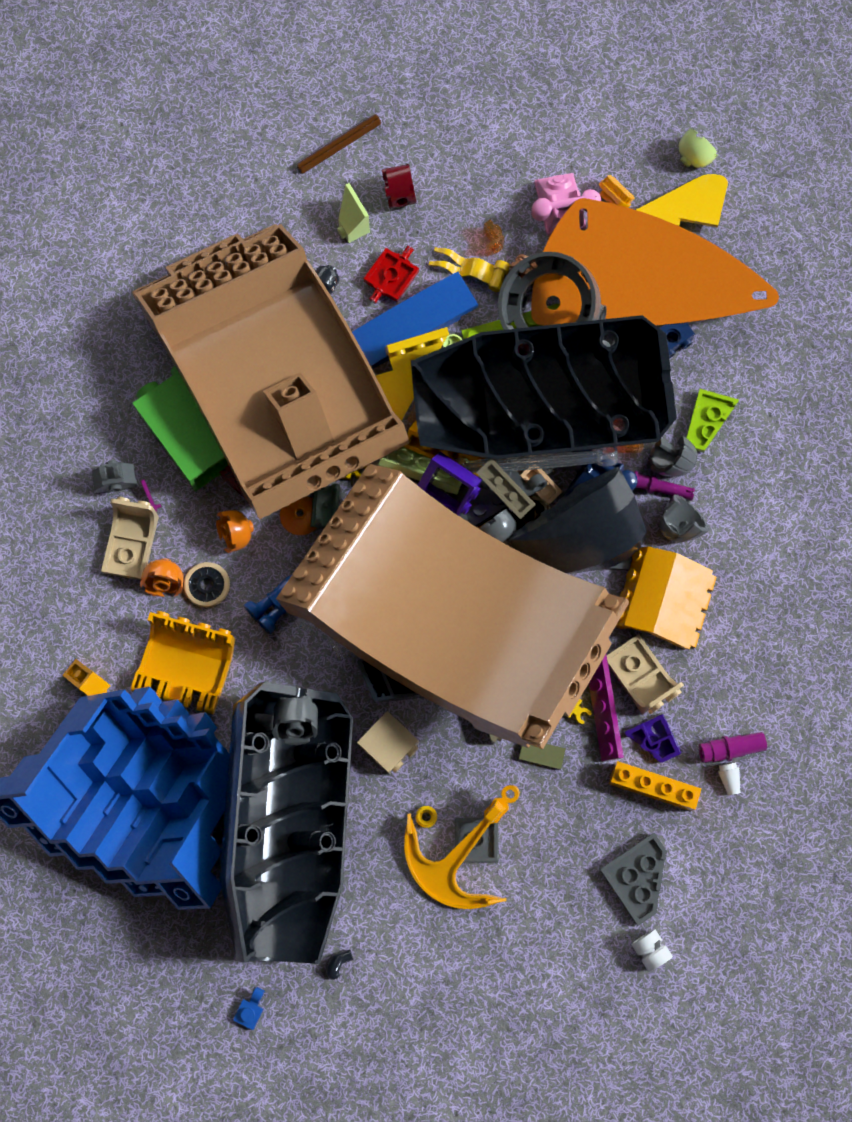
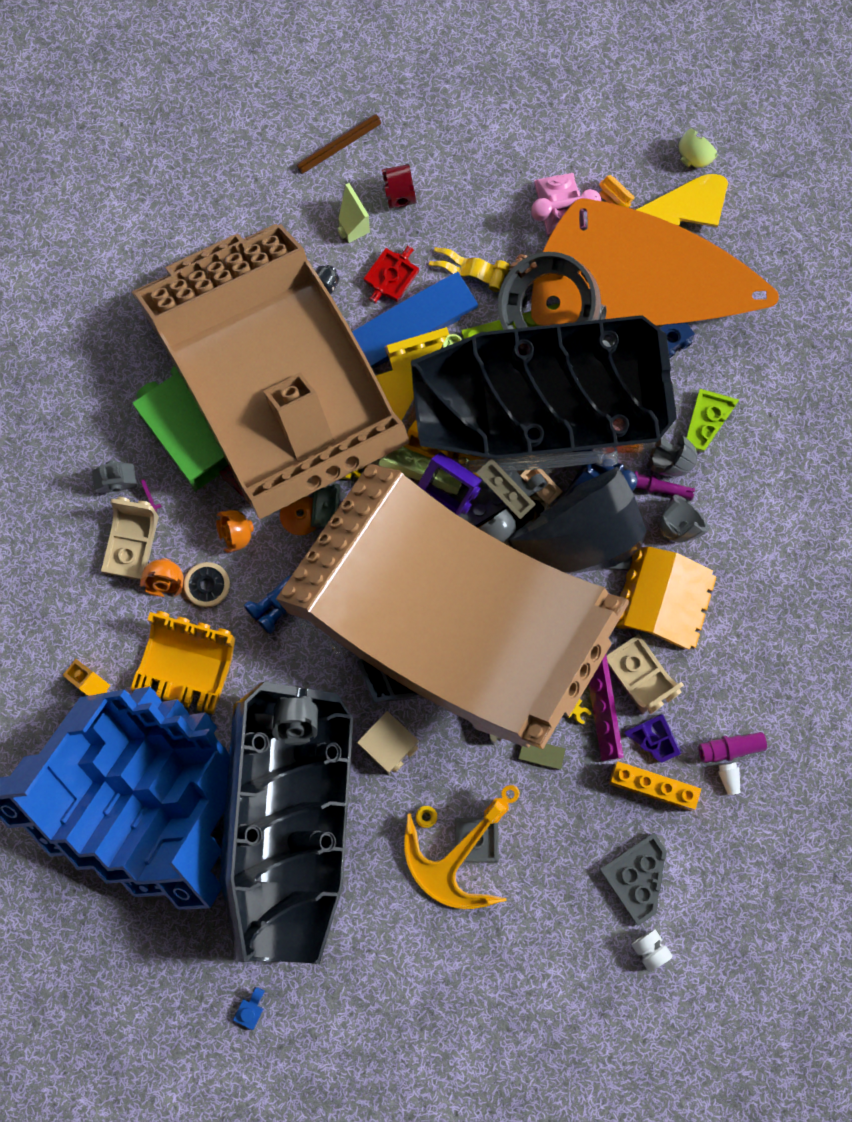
black arm [326,950,353,980] -> none
clear orange bracket [483,219,505,256] -> none

